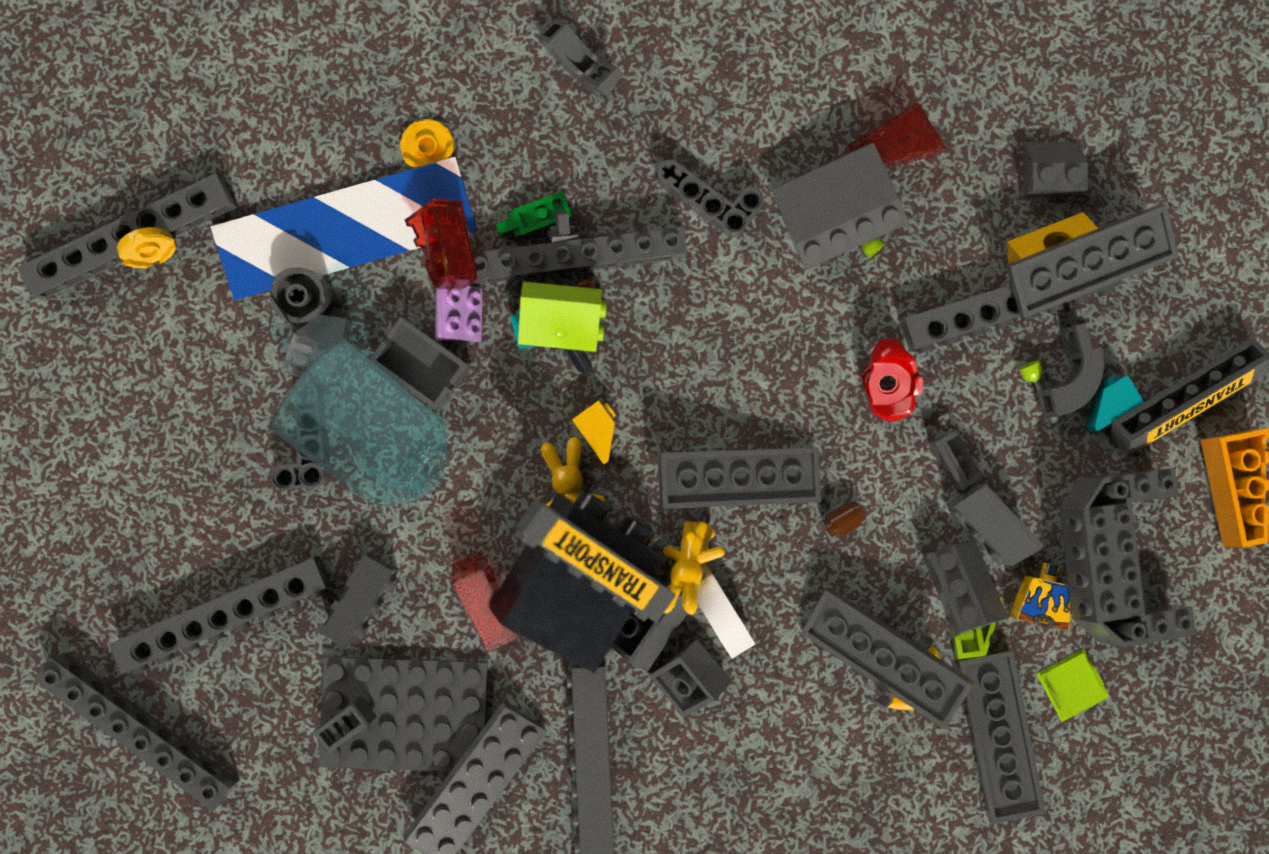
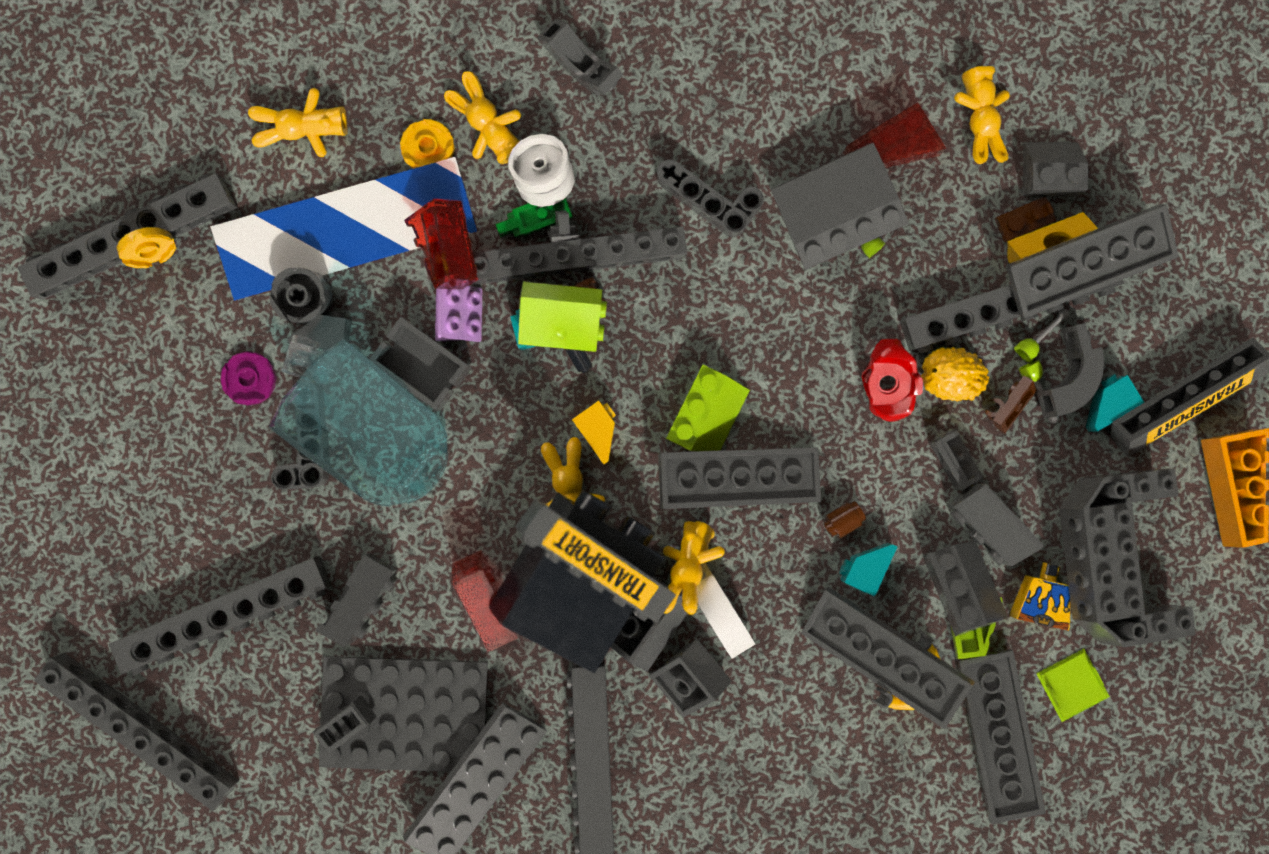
none -> magenta tile [220,351,277,406]
none -> yellow animal [248,88,348,157]
none -> yellow animal [444,71,521,164]
none -> white wheel [508,134,575,207]
none -> lime slope [666,365,750,452]
none -> teal slope [839,543,897,597]
none -> yellow piece [921,347,989,402]
none -> yellow animal [954,66,1010,164]
none -> reddish brown plate [985,376,1037,434]
none -> reddish brown plate [994,196,1057,243]
none -> hinge [1014,309,1069,362]

